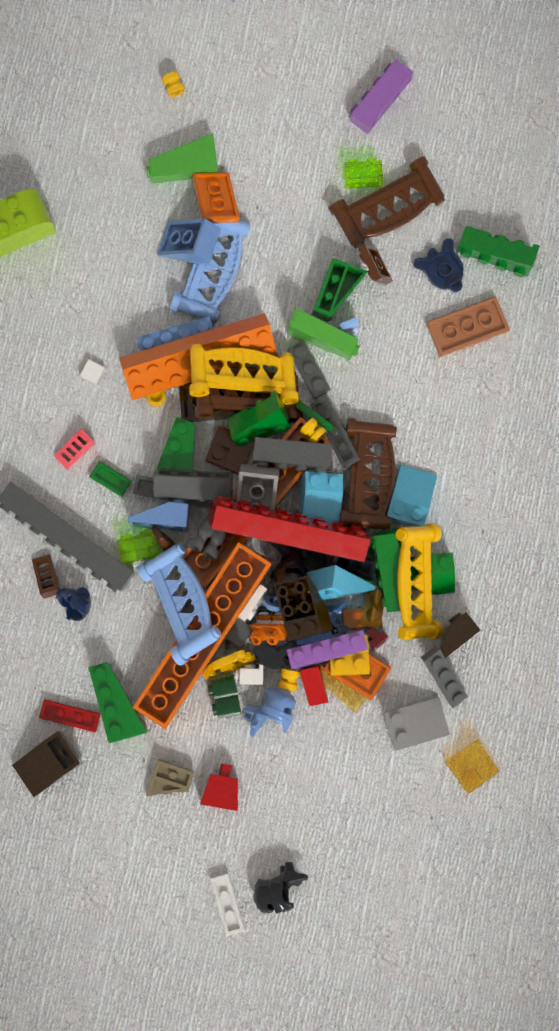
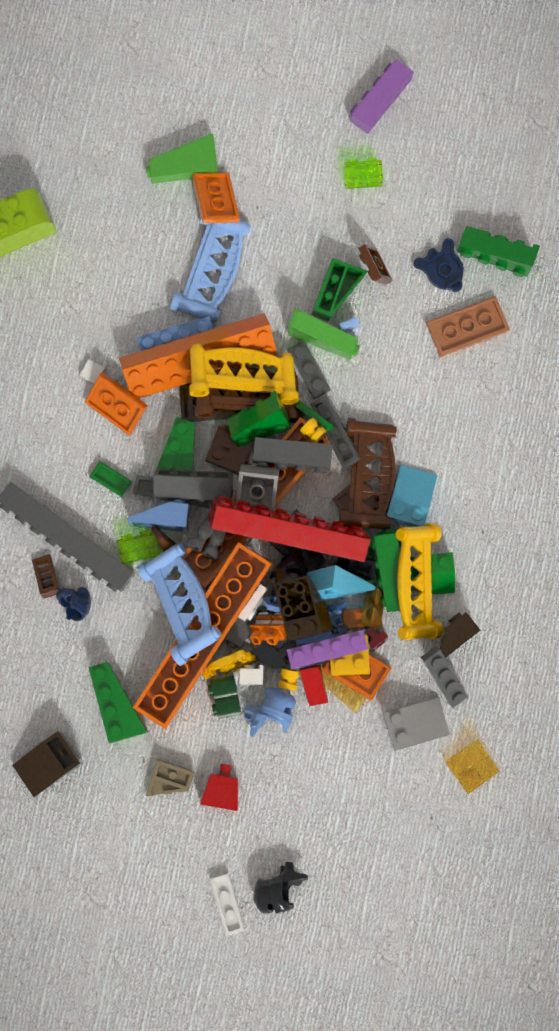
red tile [39,699,101,732] -> none
coral slope [54,429,95,470] -> none
yellow tile [147,391,166,407] -> none
medium blue slope [157,219,221,264] -> none
yellow wheel [162,71,185,98] -> none
medium azure slope [300,471,343,523] -> none
reddish brown piece [328,156,445,249] -> none
none -> orange tile [84,372,148,436]

